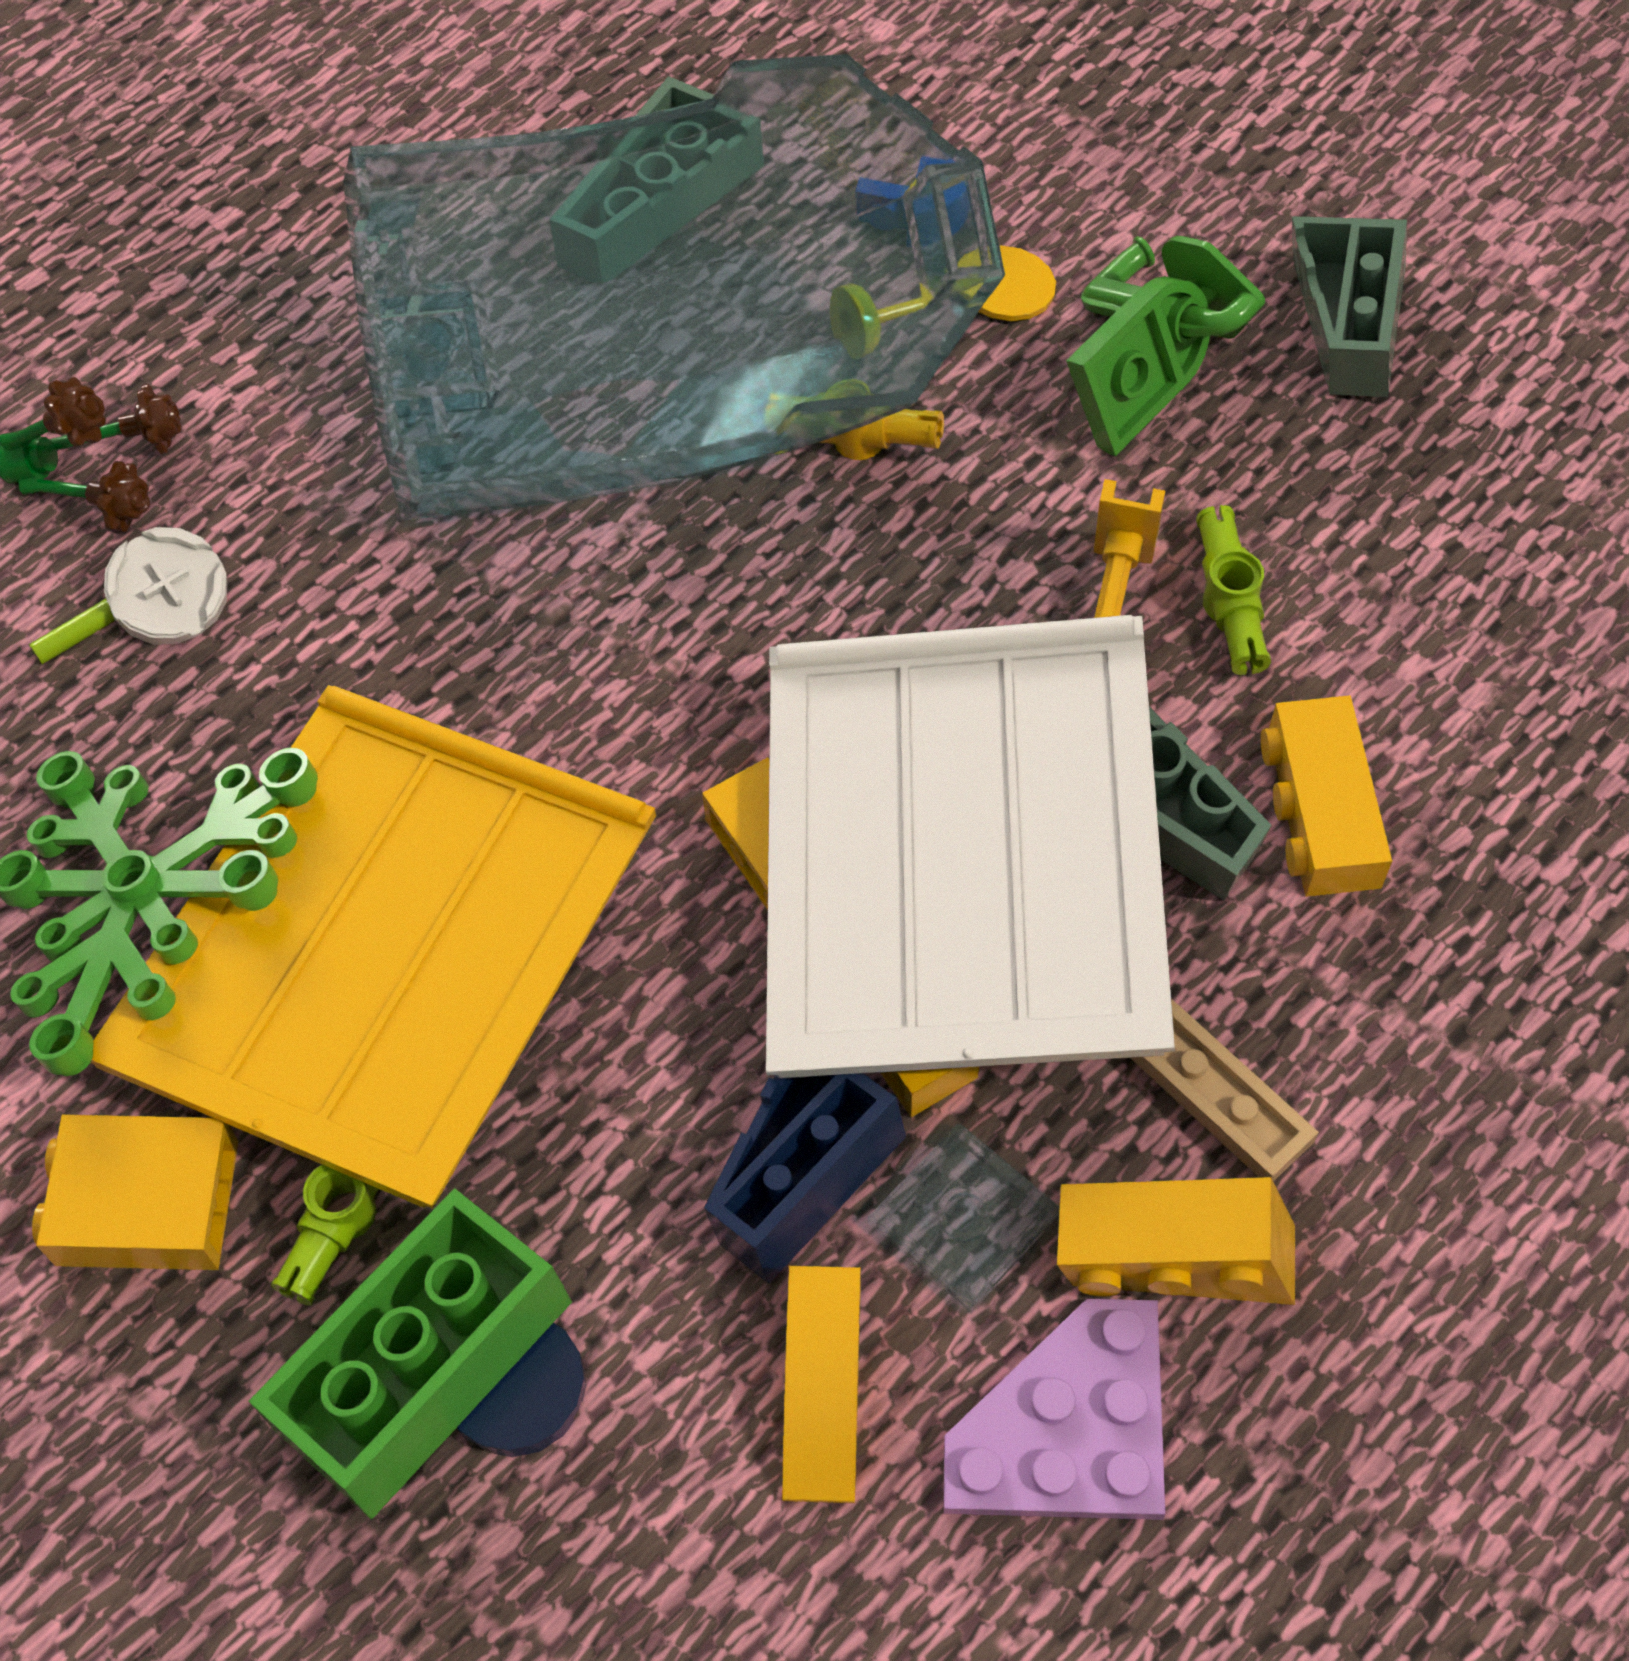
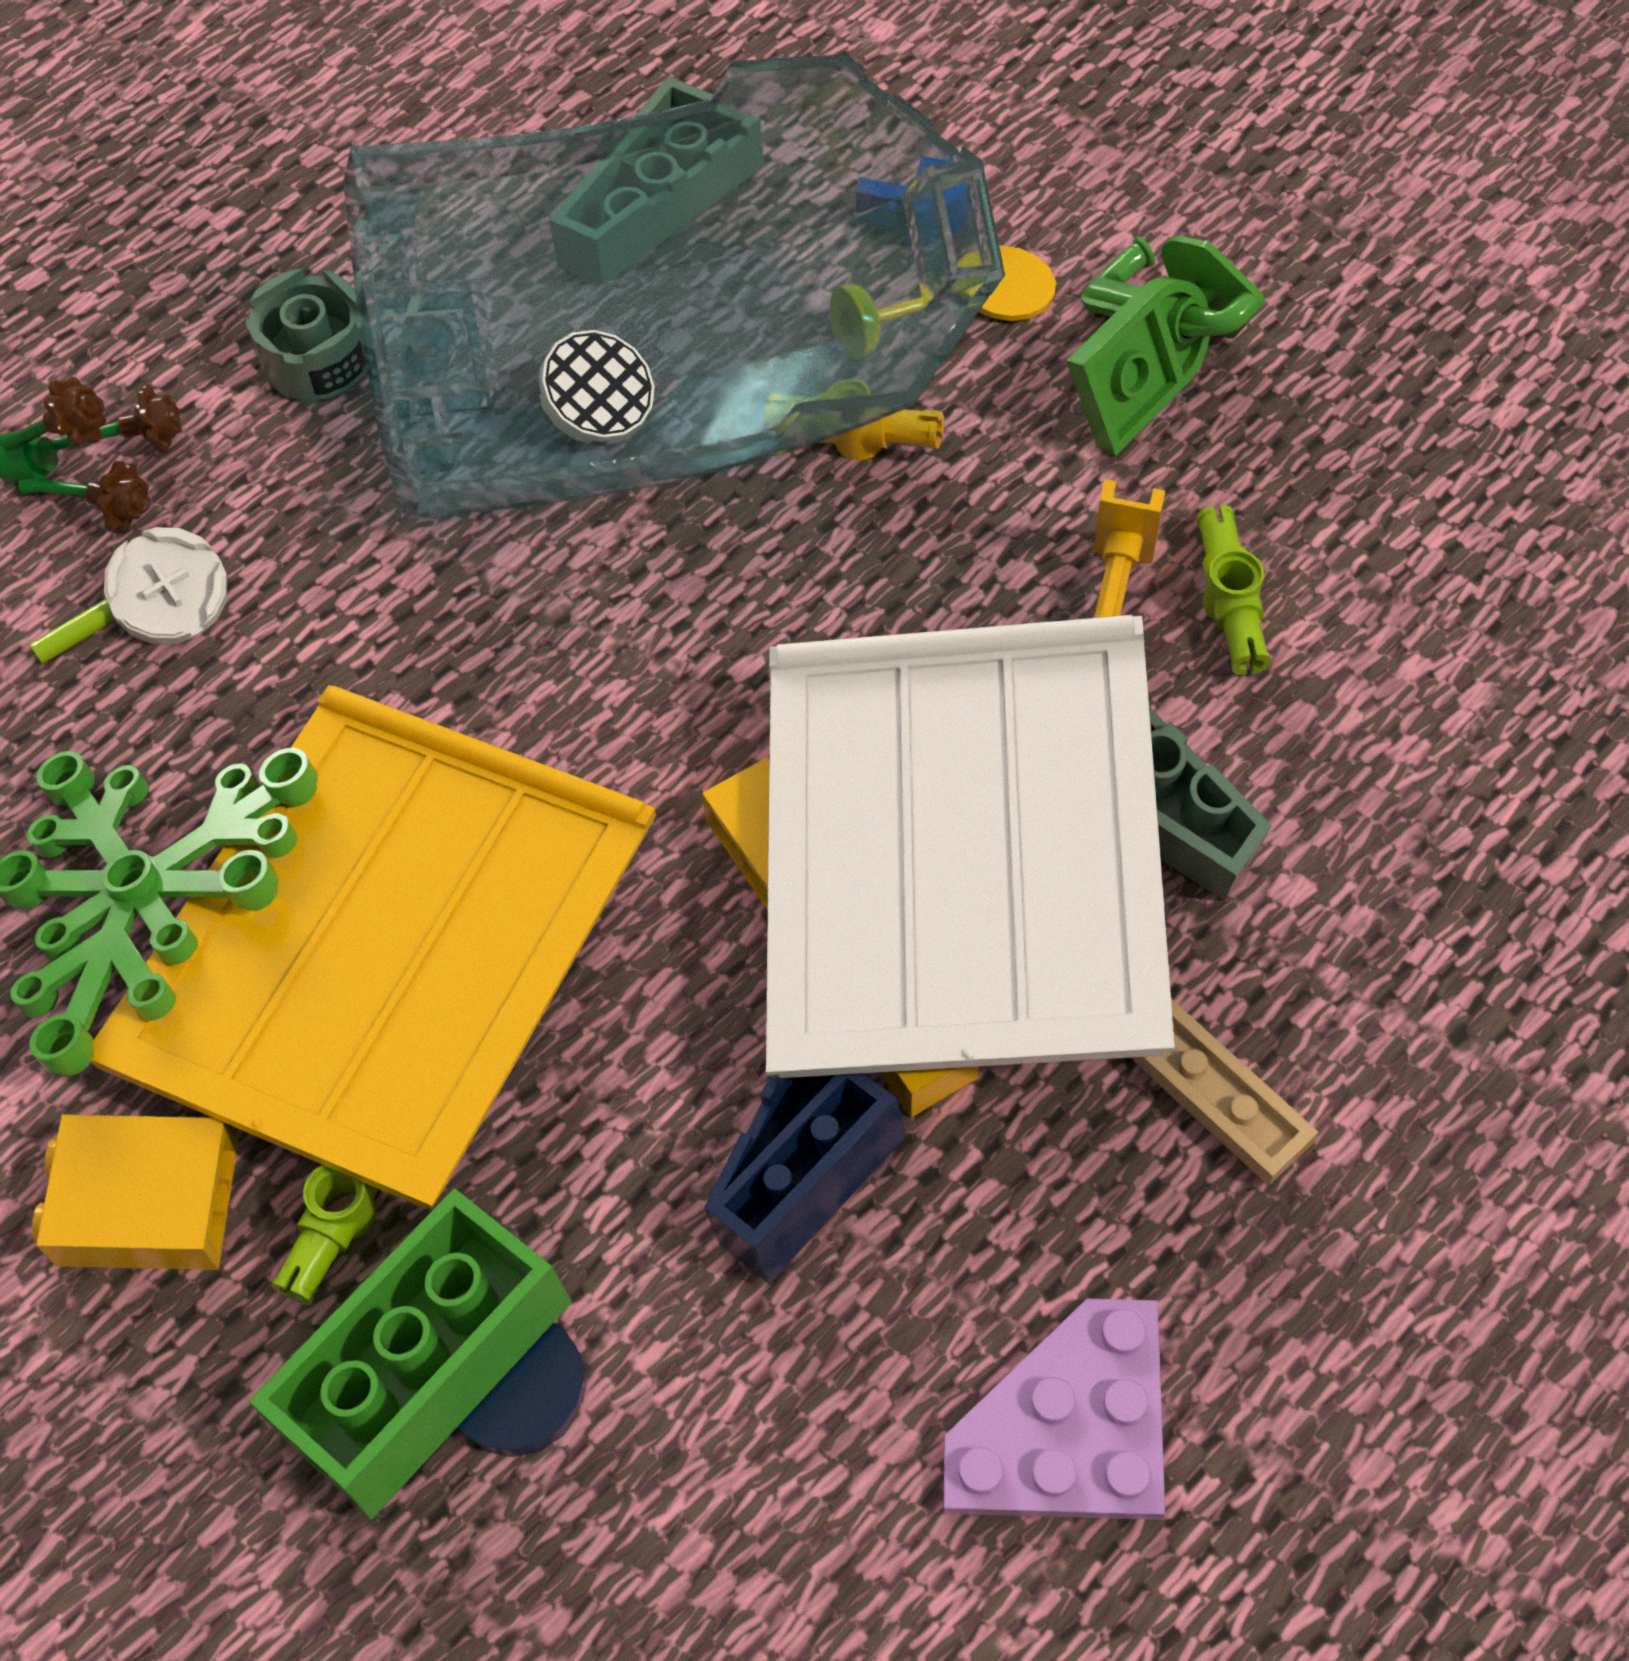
yellow slope [782,1266,861,1503] -> none
clear light blue tile [868,1123,1060,1313] -> none
yellow wedge [1057,1177,1295,1305] -> none
yellow brick [1261,695,1392,897] -> none
sand green wedge [1292,216,1407,397] -> none
none -> sand green brick [246,269,373,405]
none -> tile [538,330,655,445]

